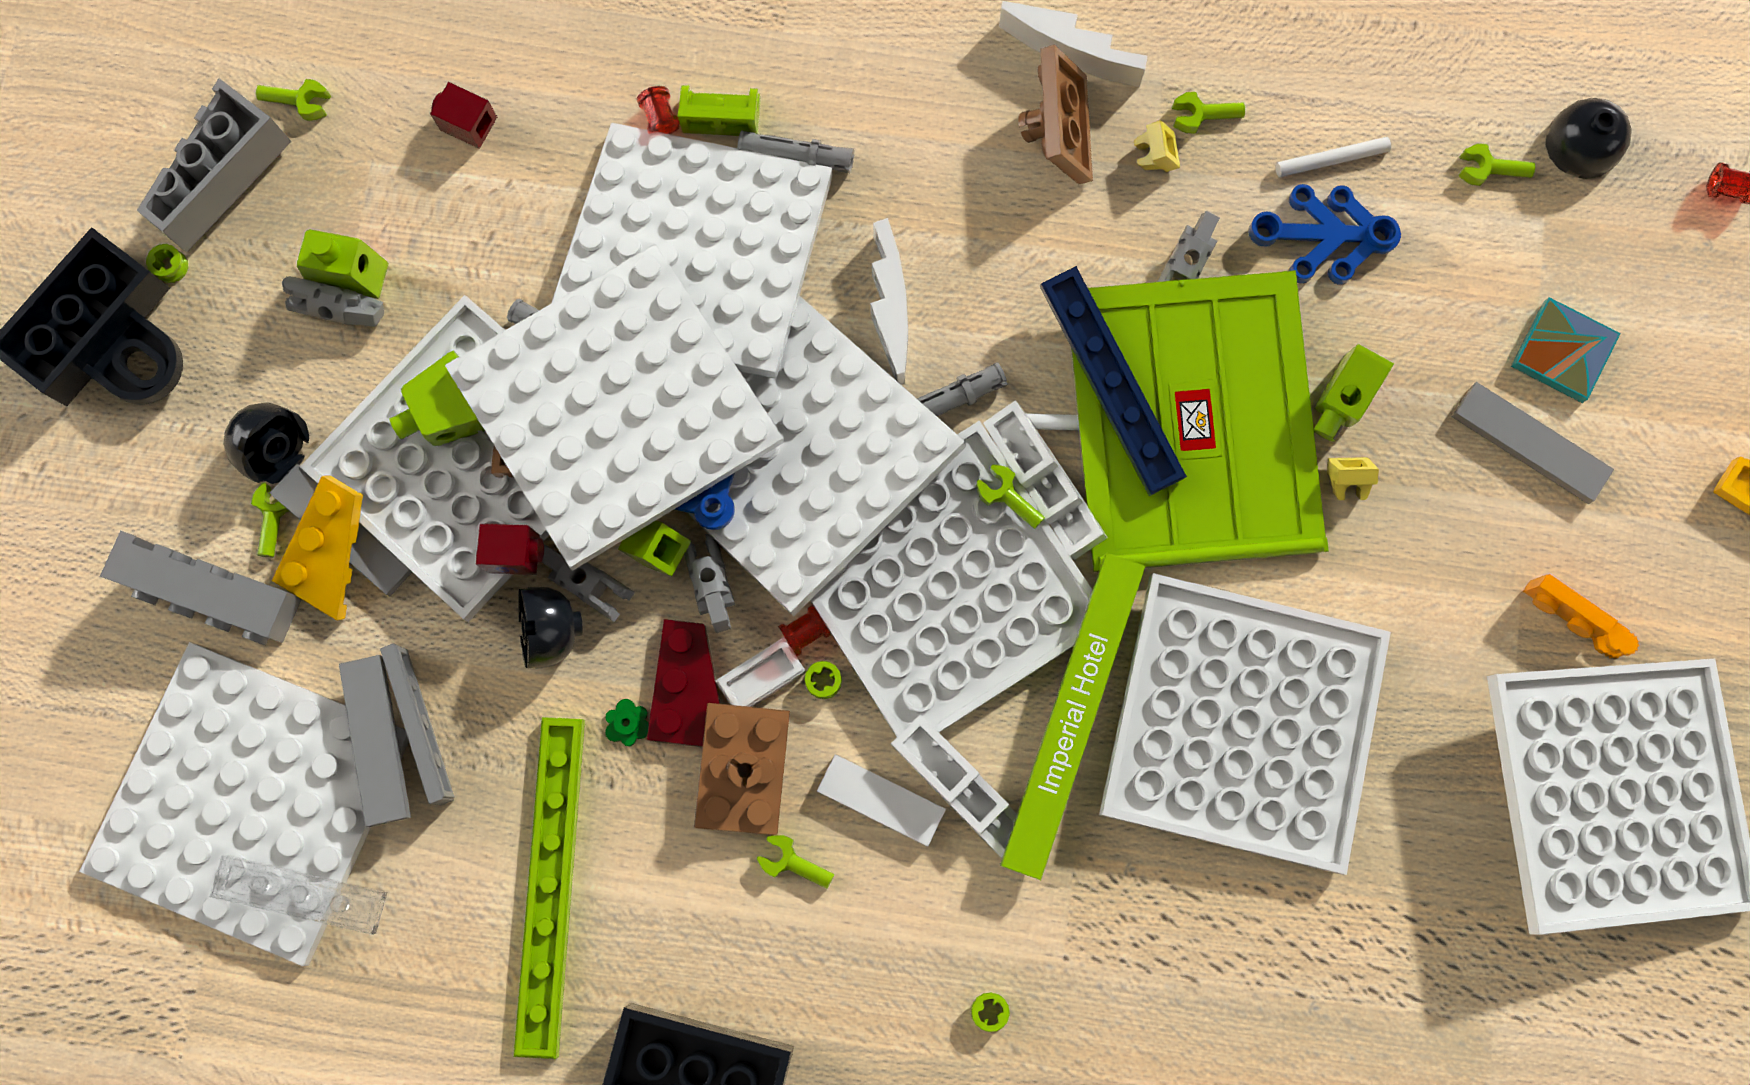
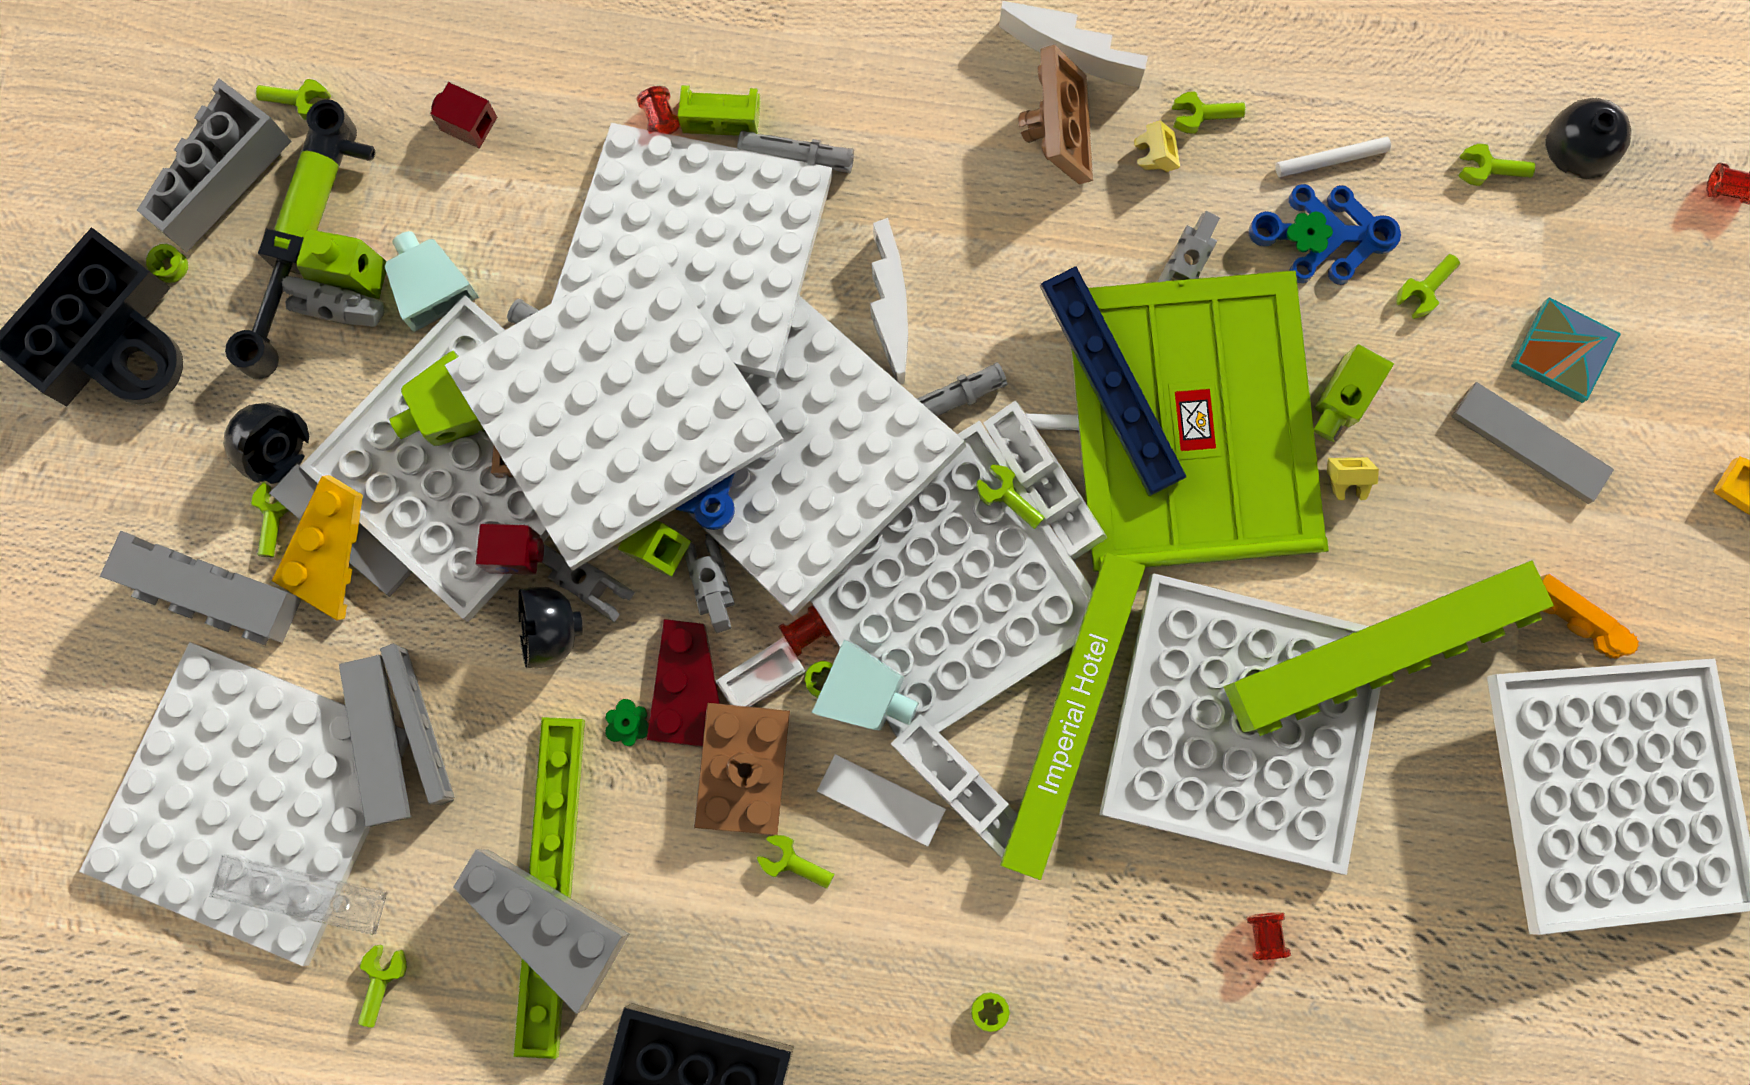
none -> black piece [225,99,375,379]
none -> lime bar [358,945,407,1028]
none -> light aqua torso [385,231,479,332]
none -> light grey wedge [453,849,630,1014]
none -> light aqua torso [812,640,919,731]
none -> lime brick [1223,560,1554,736]
none -> clear red bush [1246,912,1291,960]
none -> green plant [1287,211,1333,253]
none -> lime bar [1396,254,1460,319]

